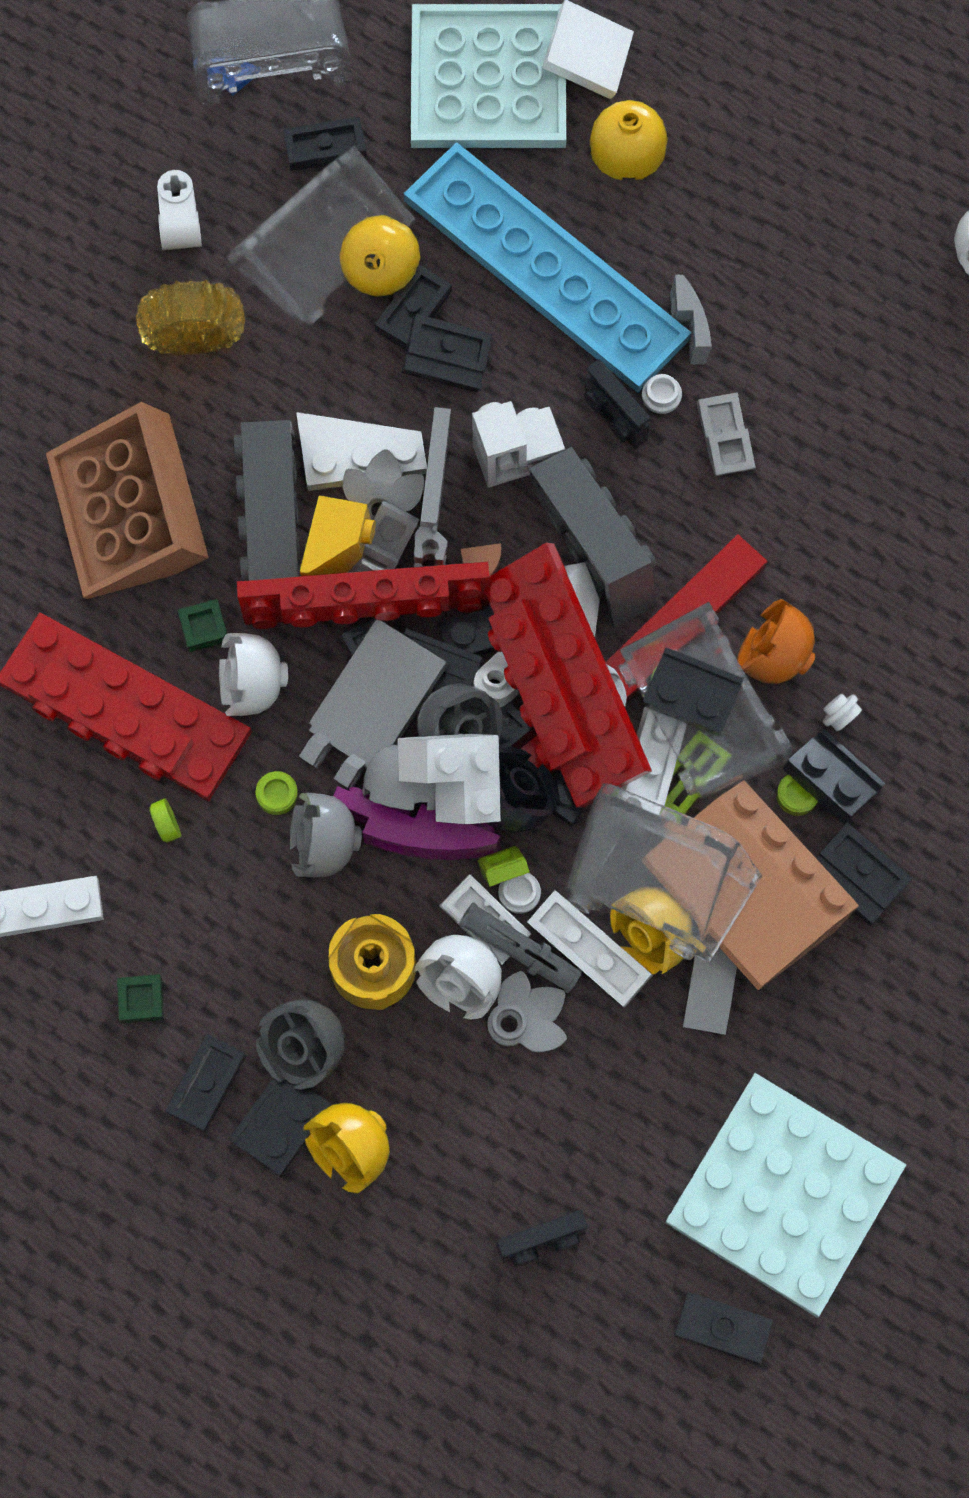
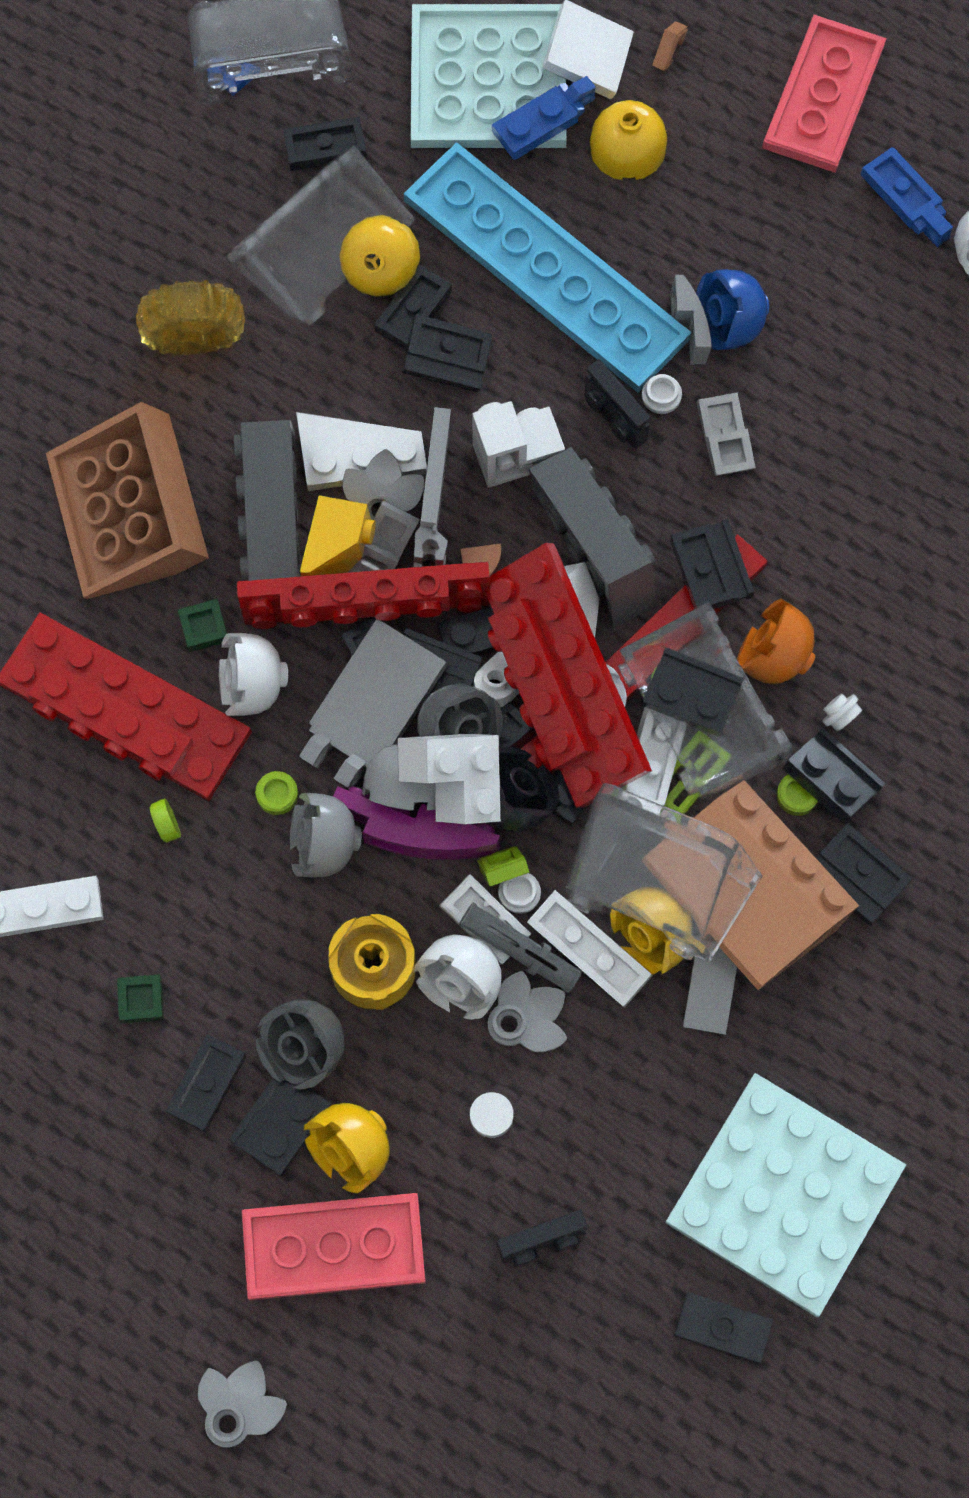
white piece [157,170,202,250] -> none
none -> light grey plate [198,1361,287,1448]
none -> coral plate [242,1193,426,1301]
none -> white tile [470,1092,513,1138]
none -> blue hinge [492,76,596,160]
none -> nougat tile [652,21,688,71]
none -> black plate [670,518,754,614]
none -> blue cylinder [696,269,769,350]
none -> coral plate [762,15,887,173]
none -> blue hinge [861,147,953,247]

